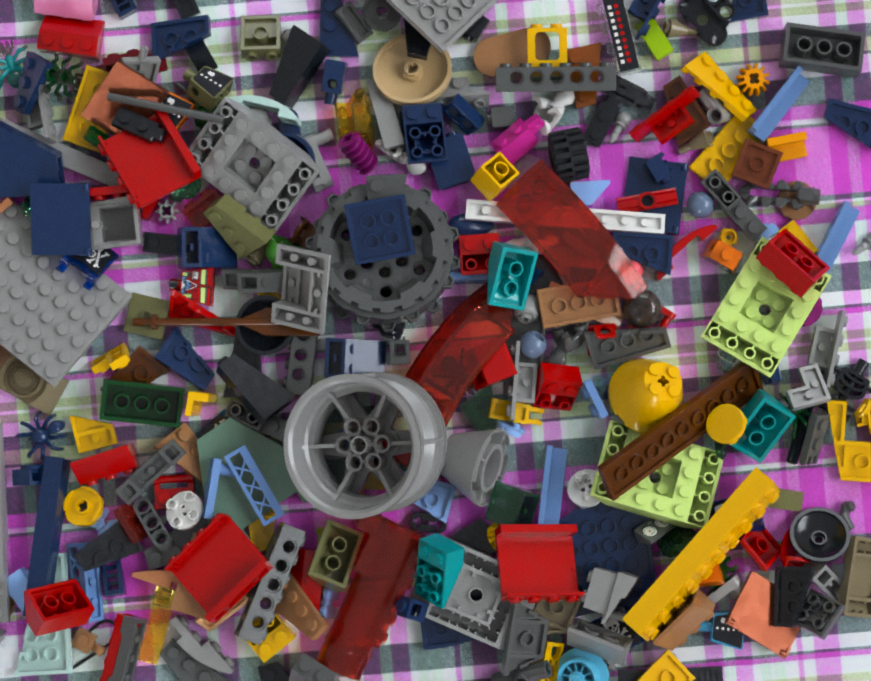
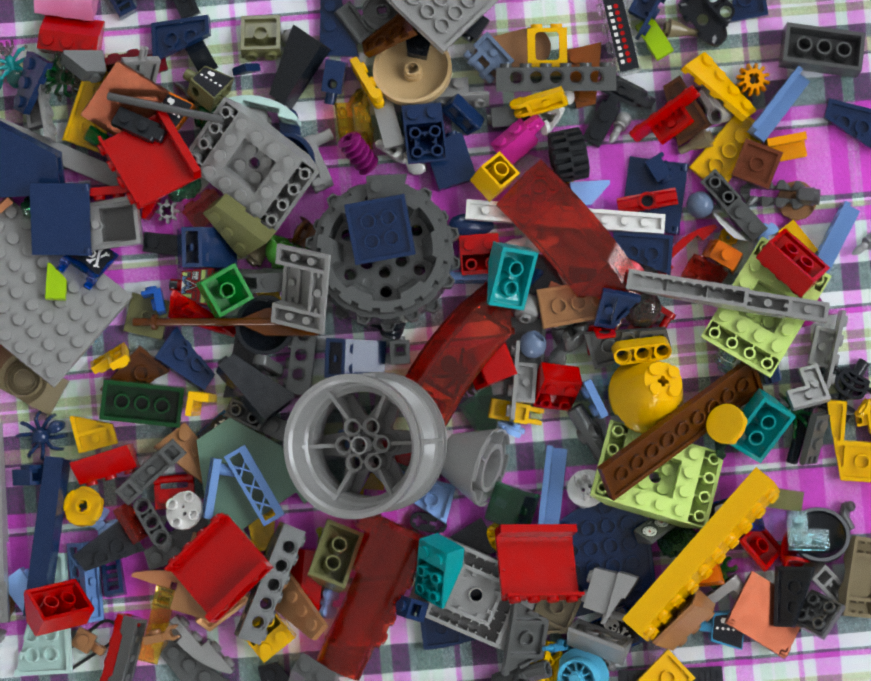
none -> lime tile [45,263,67,301]
none -> dark grey slope [60,50,106,83]
none -> blue bracket [141,286,167,316]
none -> medium nougat plate [142,624,180,645]
none -> green slope [196,263,254,318]
none -> dark blue tile [232,63,261,76]
none -> dark grey beam [252,354,285,378]
none -> yellow plate [350,56,385,109]
none -> reddish brown wing [361,13,418,58]
none -> sand blue plate [463,32,514,84]
none -> yellow hinge [509,86,568,119]
none -> dark azure hand [542,638,572,653]
none -> dark grey piece [566,403,605,462]
none -> dark blue wing [593,288,641,329]
none -> yellow beam [611,336,672,365]
none -> light grey slope [626,269,830,324]
none -> clear red bracket [680,253,728,284]
none -> white sticker [712,211,750,242]
none -> clear light blue plate [786,511,830,551]

